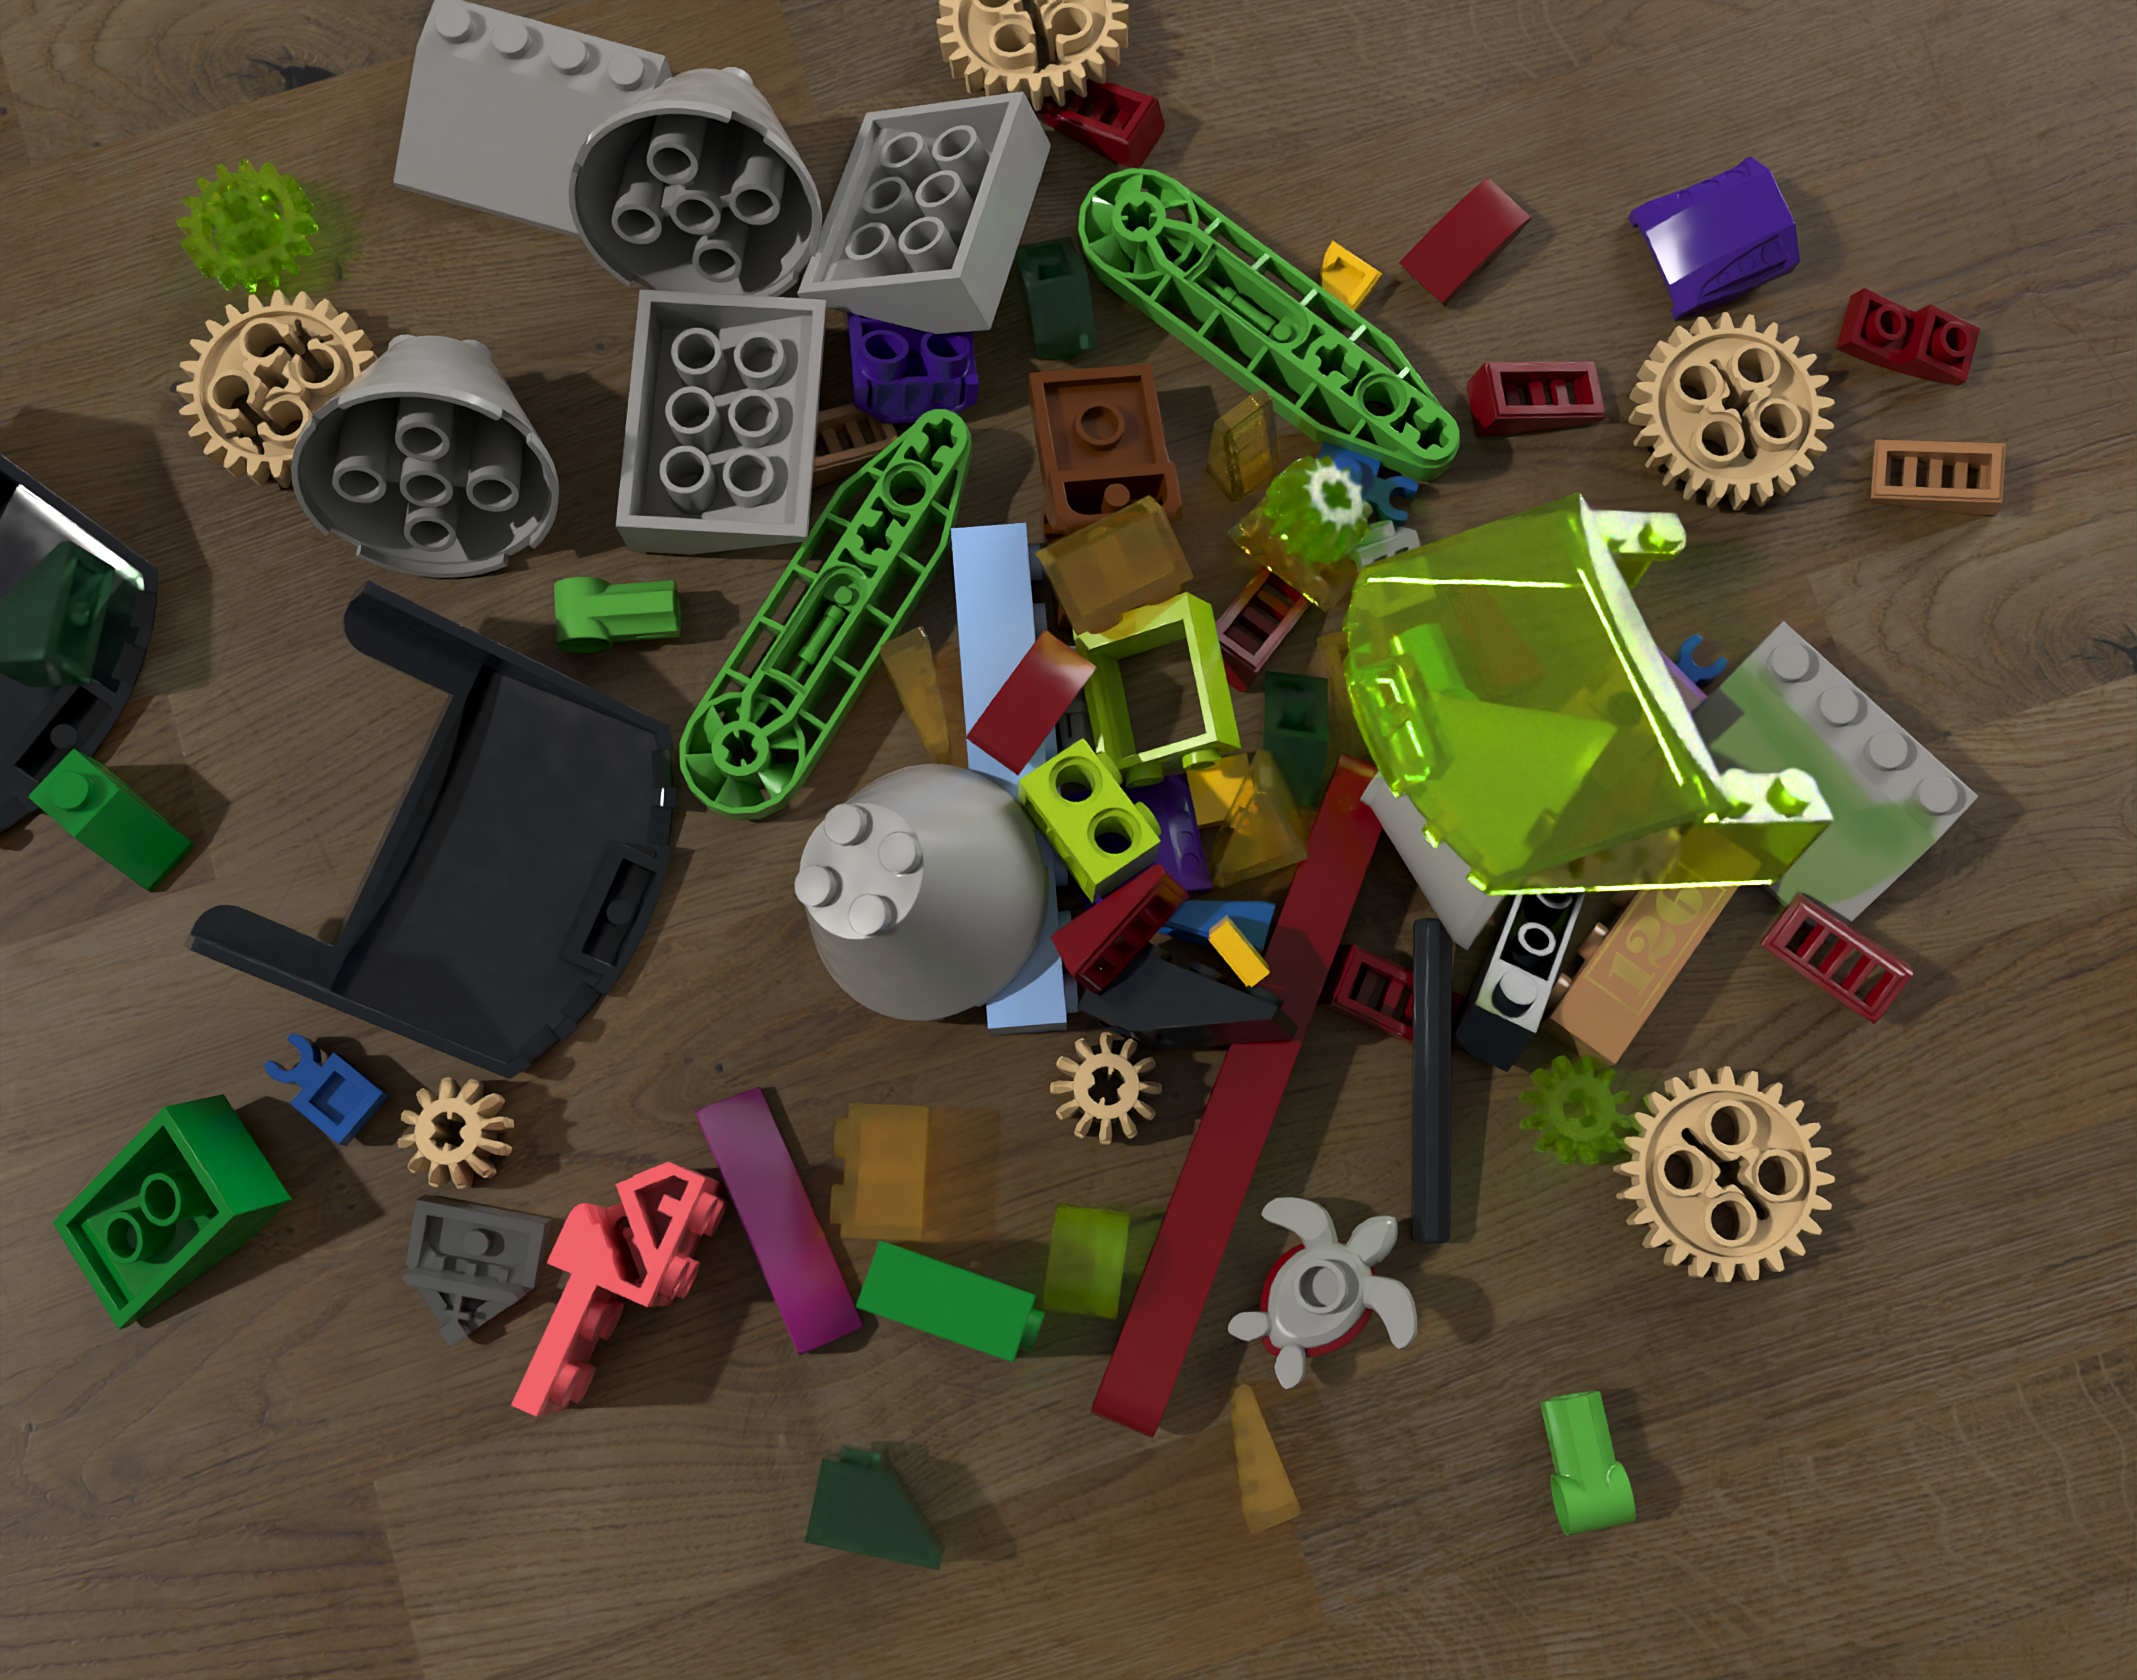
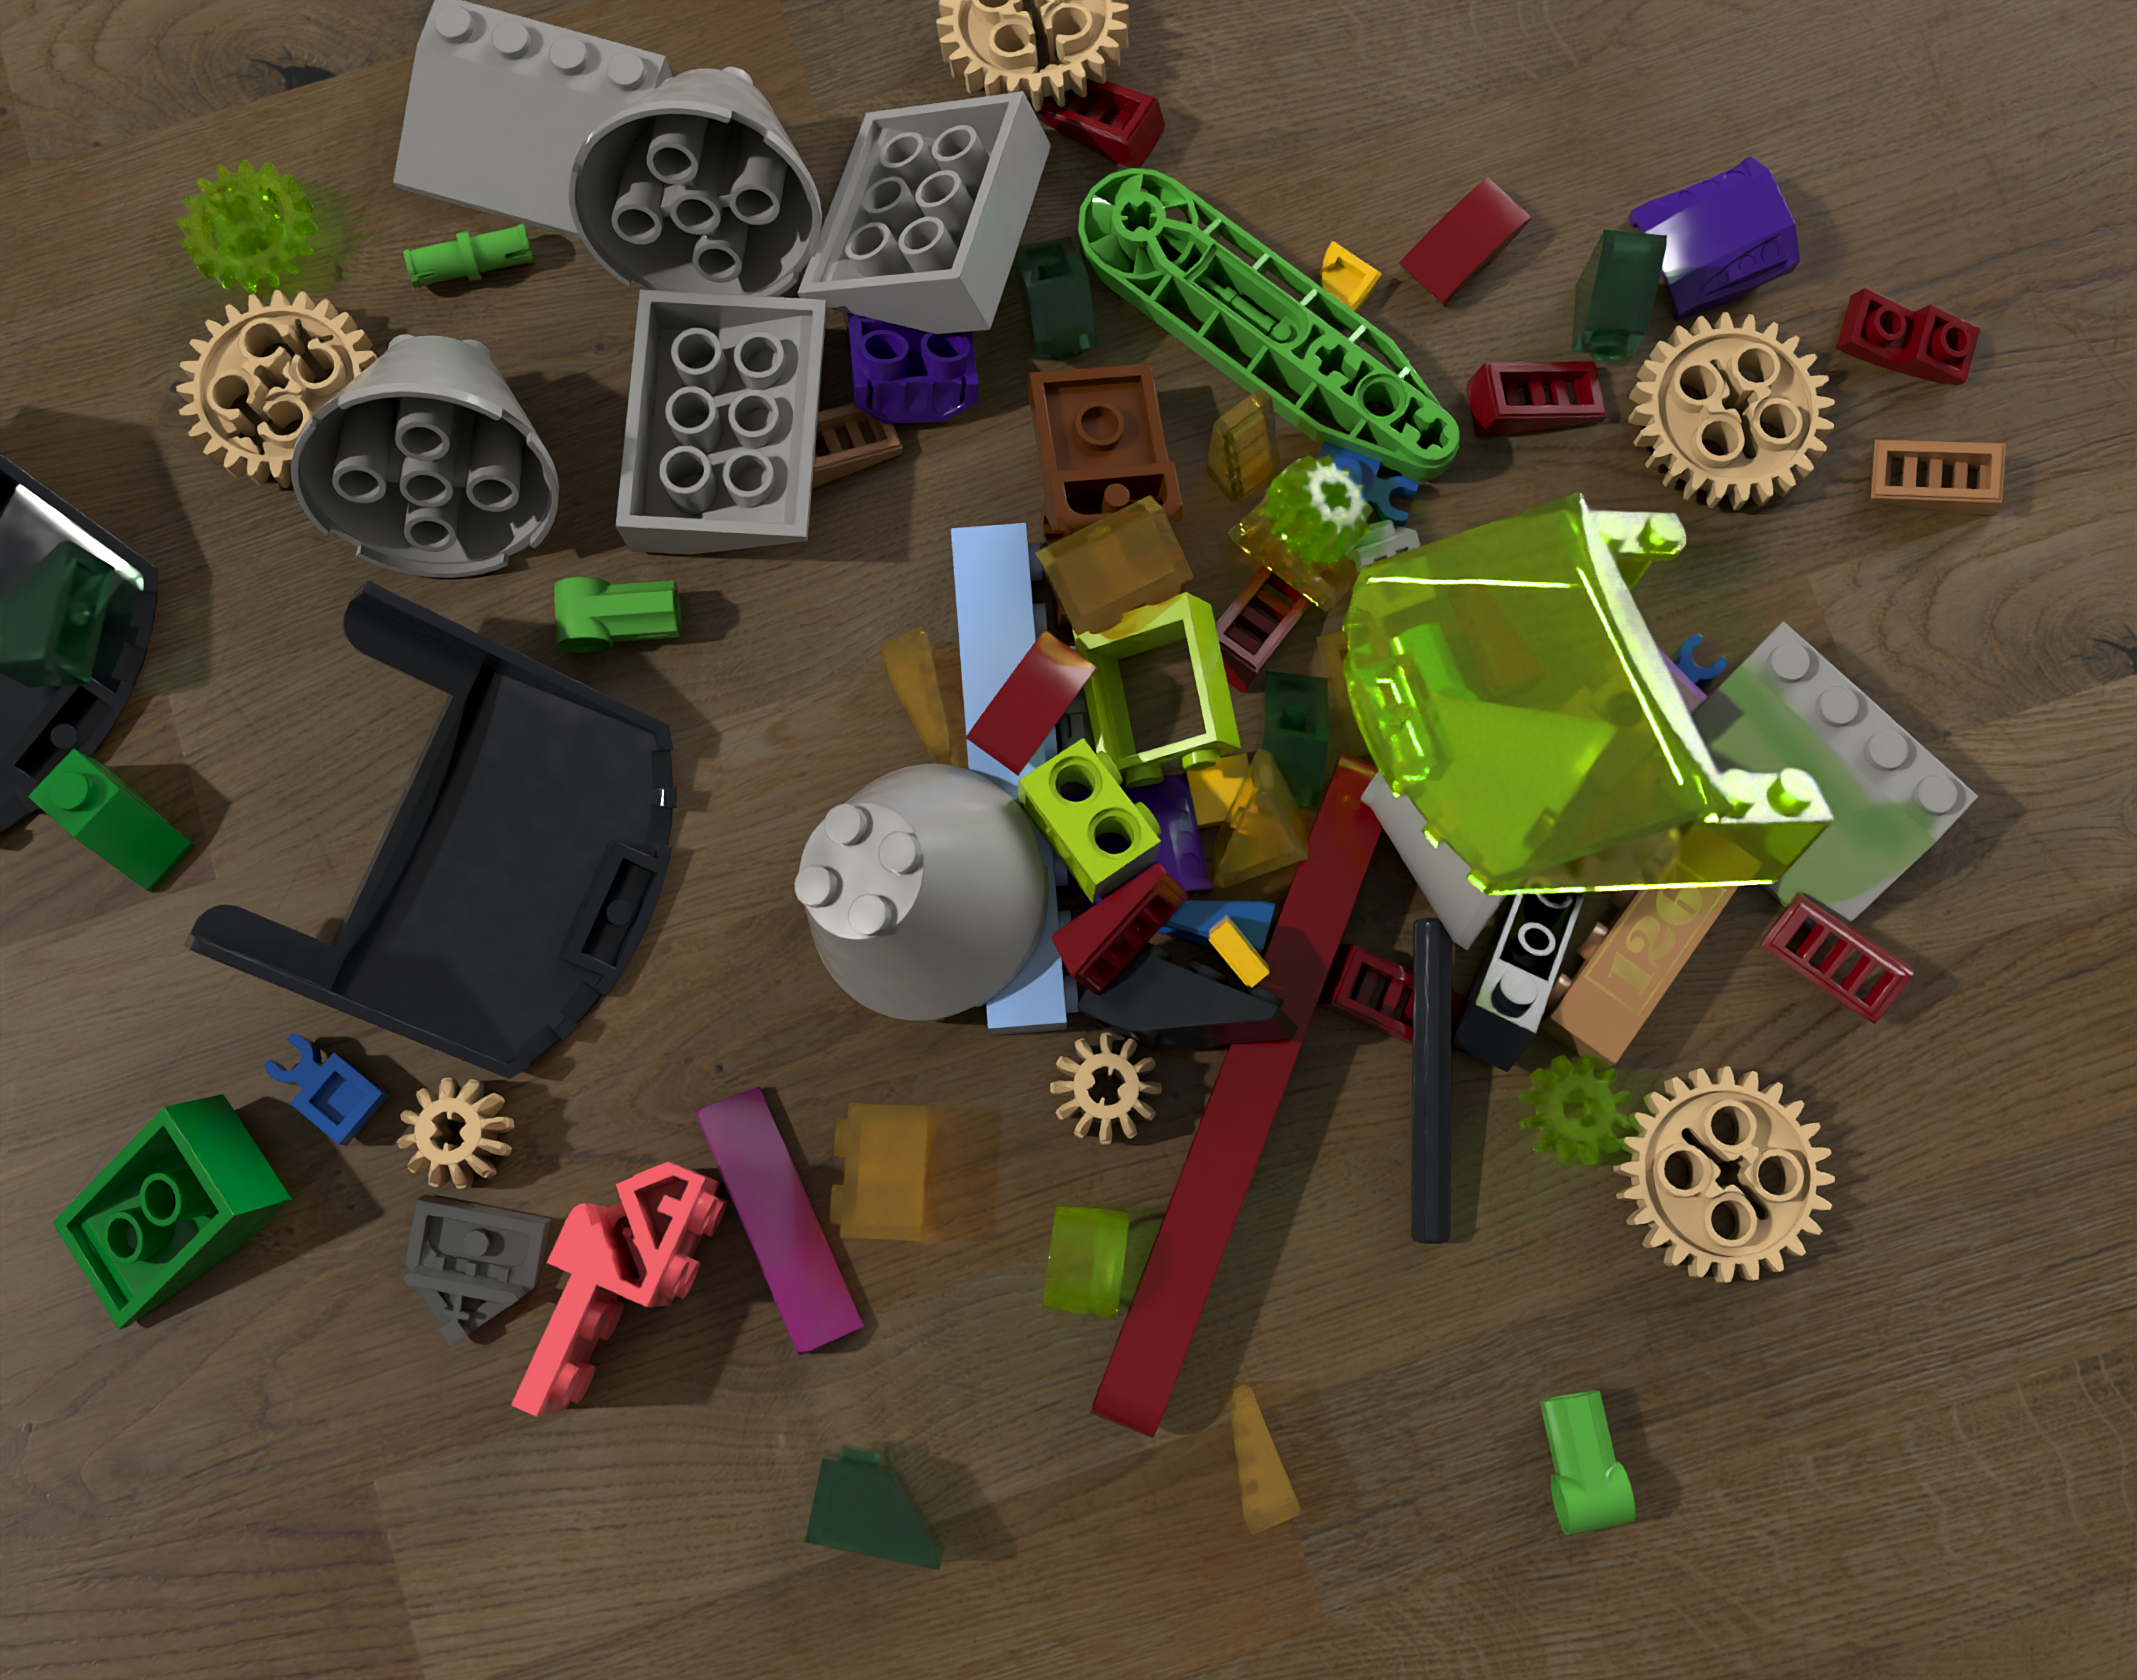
bright green beam [679,409,972,820] -> none
green window [856,1241,1045,1363] -> none
light grey animal [1228,1197,1417,1390] -> none
none -> bright green pin [403,223,534,289]
none -> clear green slope [1572,229,1667,361]

